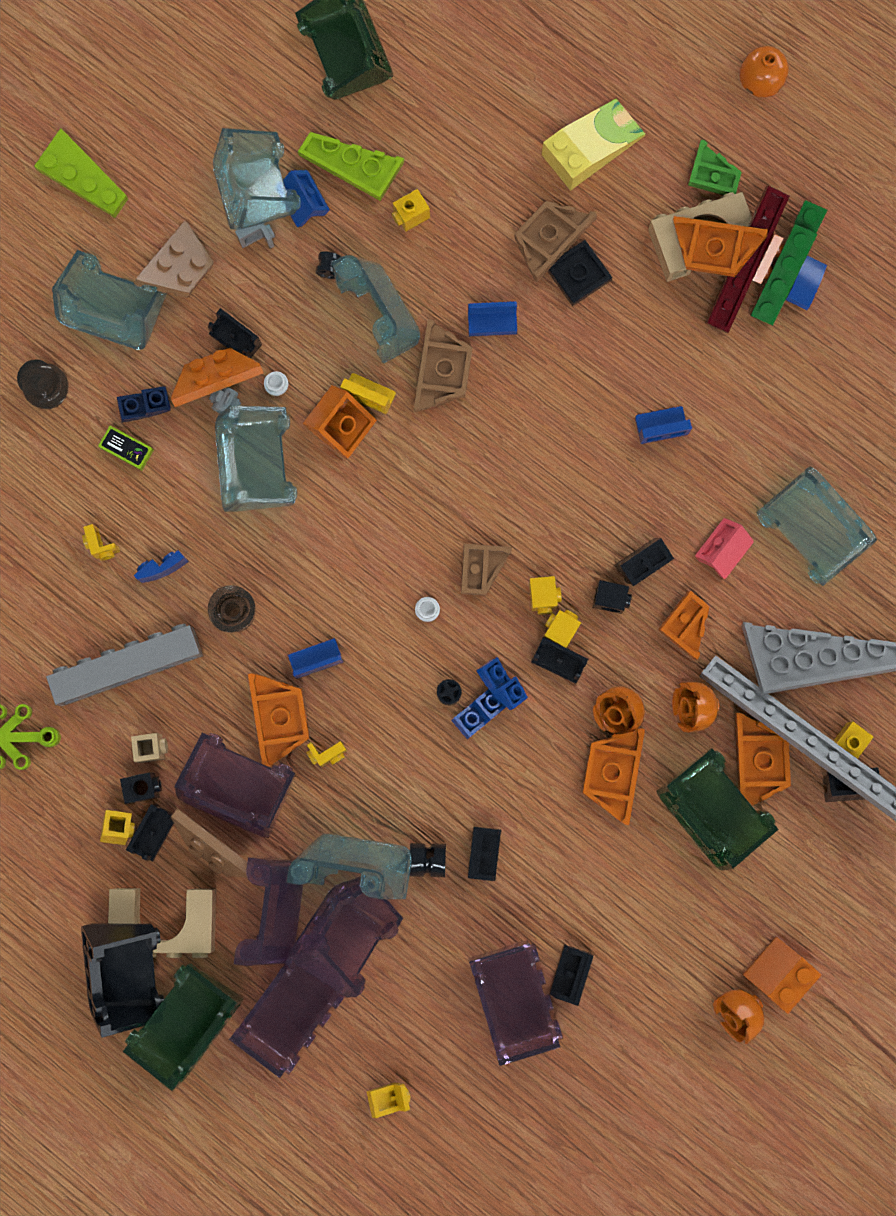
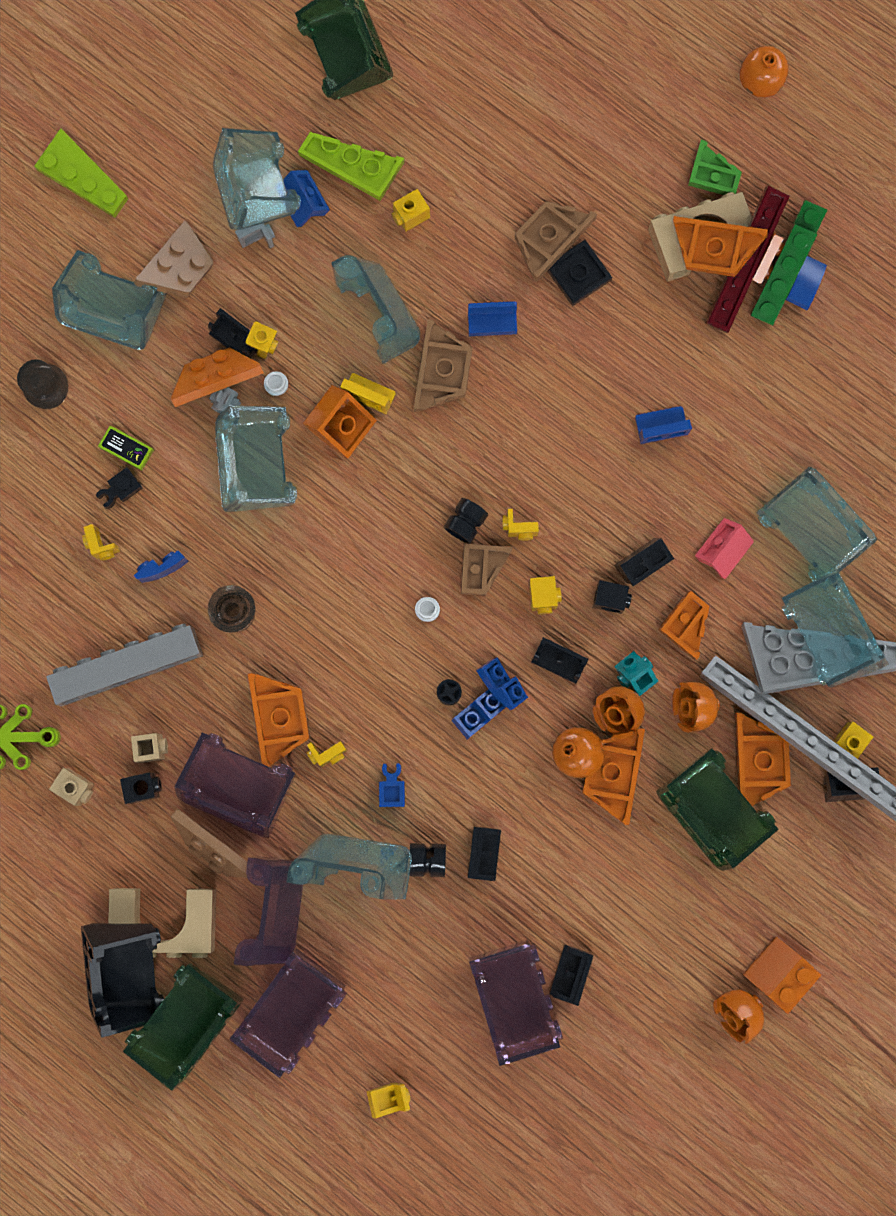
yellow brick [100,810,135,845] -> none
dark blue slope [117,386,171,423] -> none
black hinge [126,804,174,862] -> none
blue panel [288,638,344,679] -> none
windscreen [288,875,404,998] -> none
black wheel [315,251,342,279] -> none
light yellow slope [542,99,645,191] -> none
yellow brick [544,610,581,648] -> none
none -> tan brick [49,768,94,806]
none -> black plate [96,467,143,509]
none -> yellow bracket [245,321,279,359]
none -> blue plate [379,763,405,807]
none -> black wheel [443,498,488,544]
none -> yellow bracket [502,509,539,541]
none -> orange cylinder [552,727,604,778]
none -> teal brick [614,651,658,696]
none -> clear light blue windscreen [781,569,889,688]

